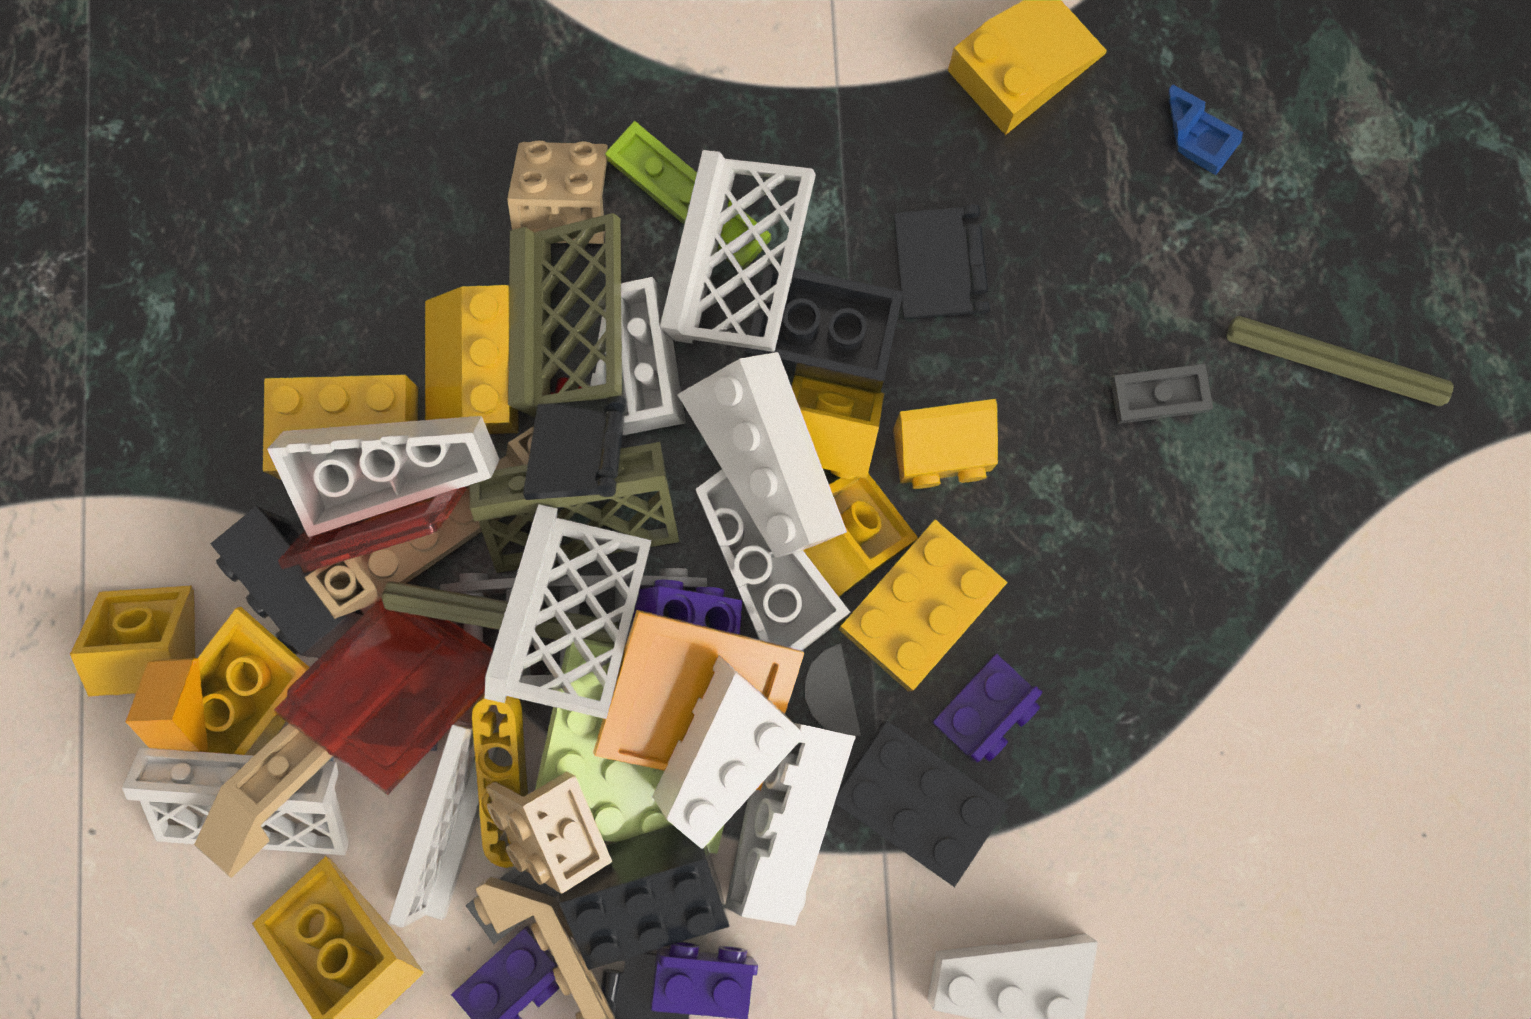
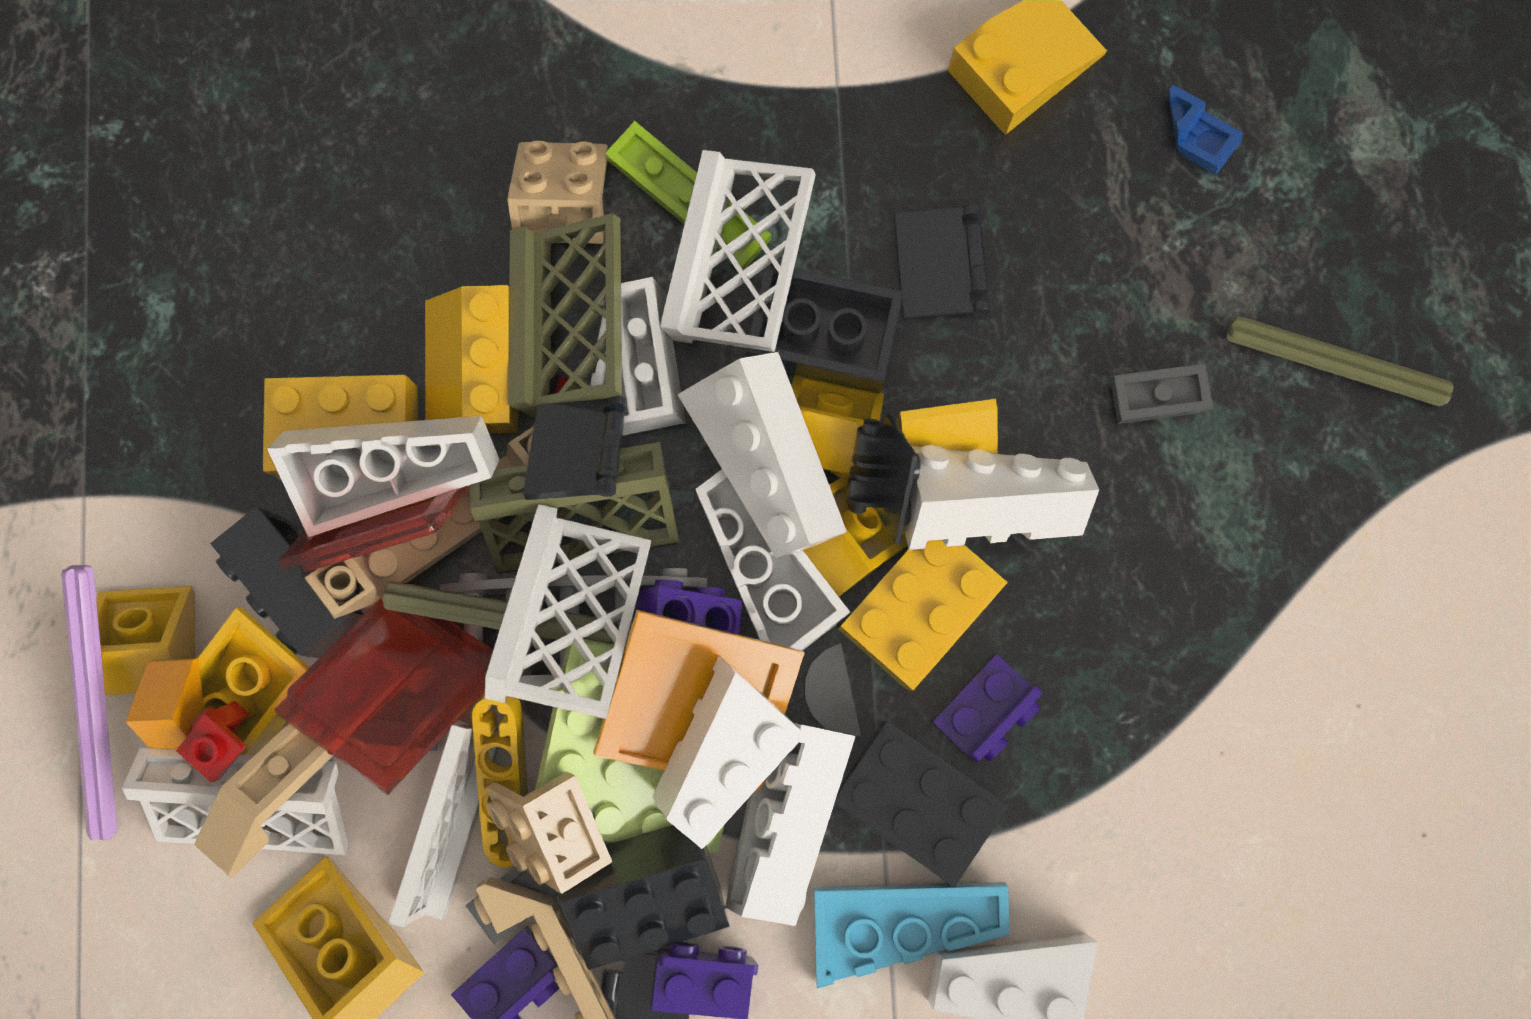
none -> lavender axle [61,565,117,841]
none -> red bracket [176,701,250,783]
none -> medium azure wing [814,882,1010,989]
none -> black hinge [845,414,921,544]
none -> white wedge [903,445,1099,550]

